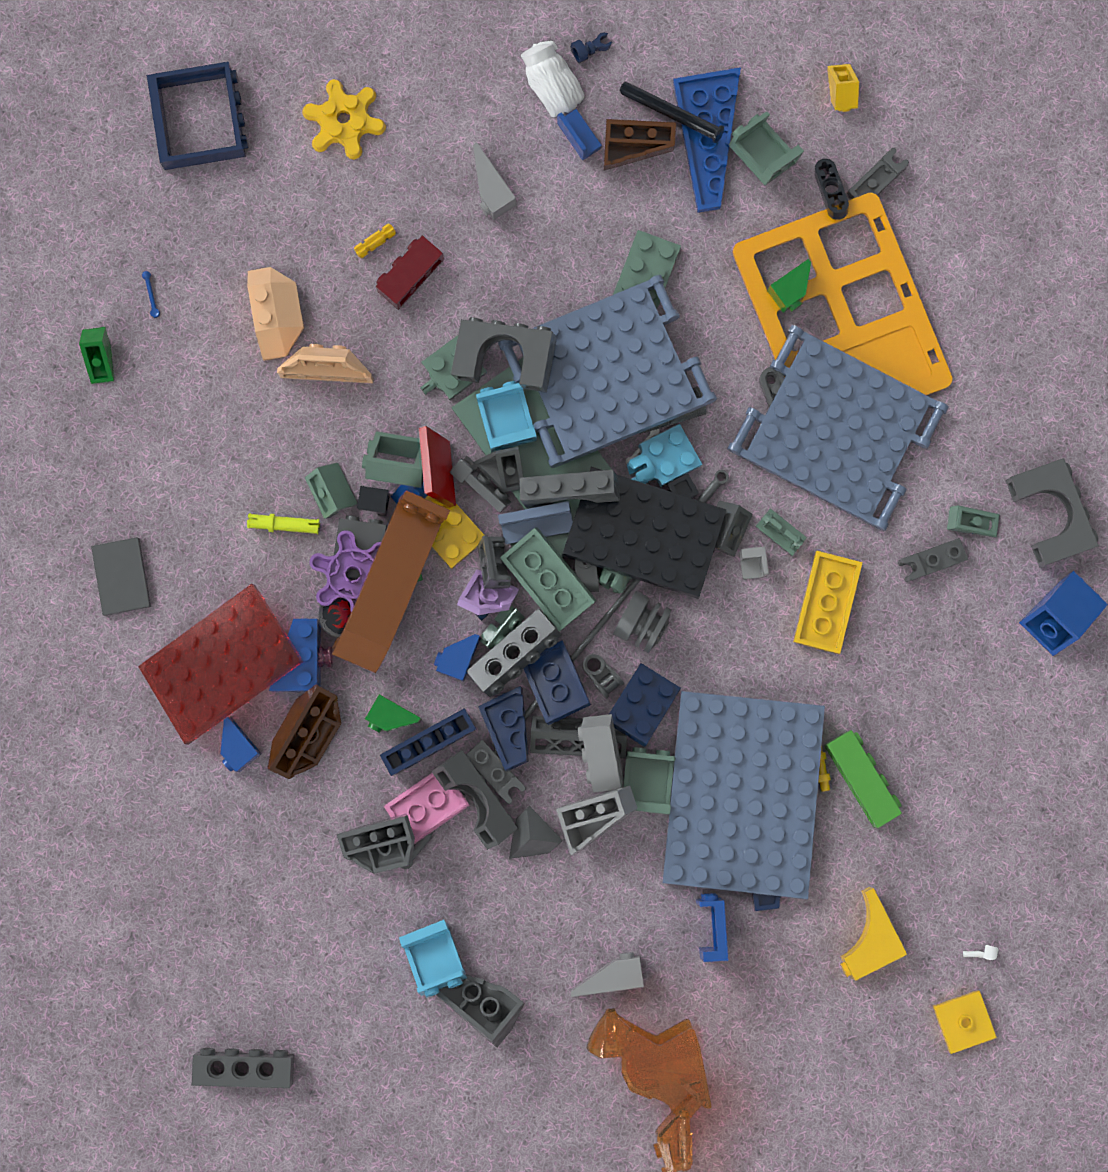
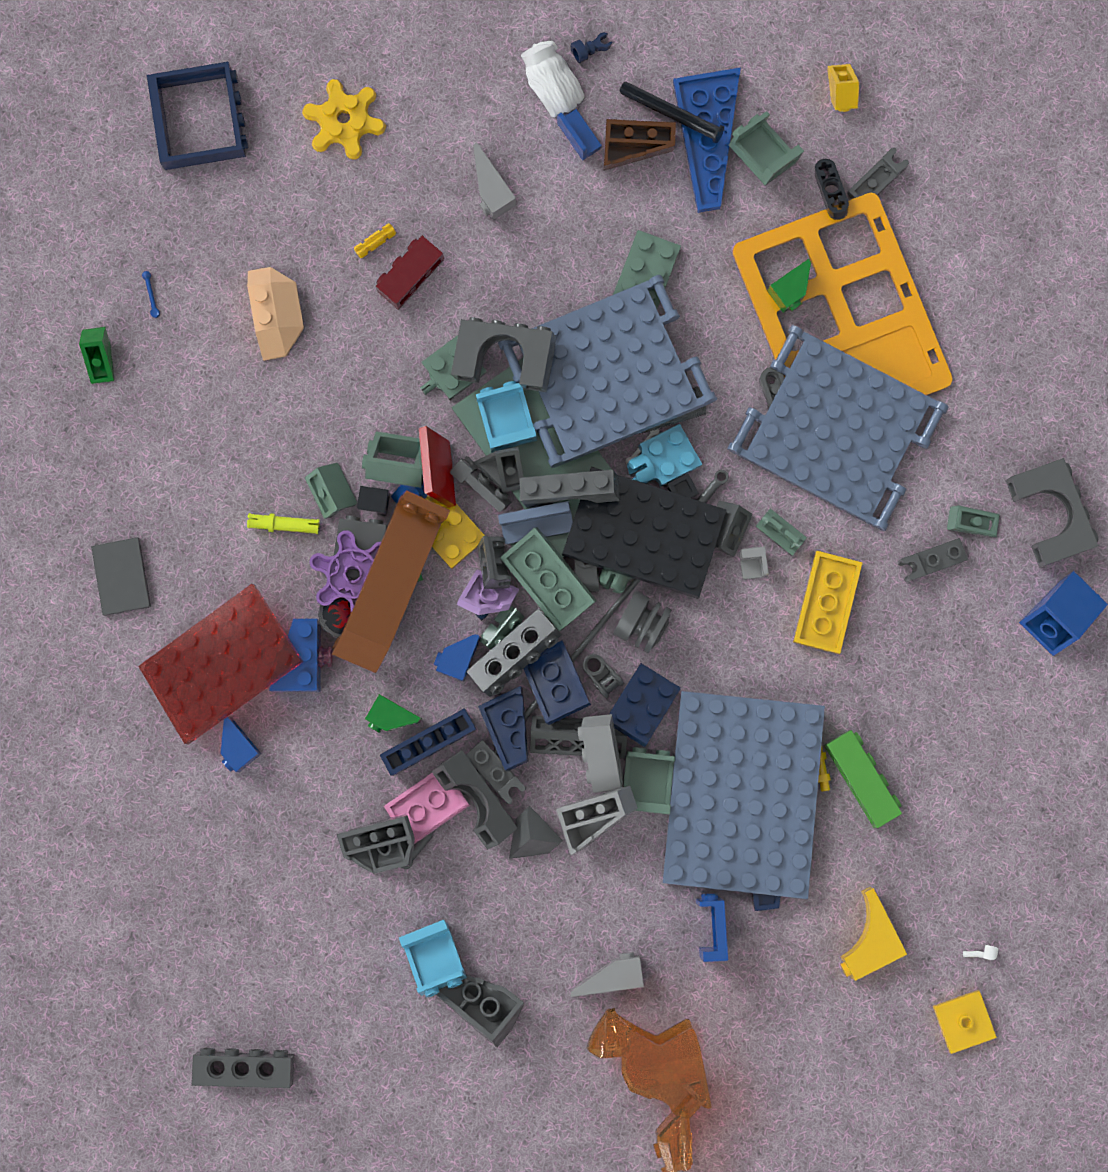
reddish brown wedge [268,684,341,779] -> none
light nougat wedge [277,344,373,383] -> none

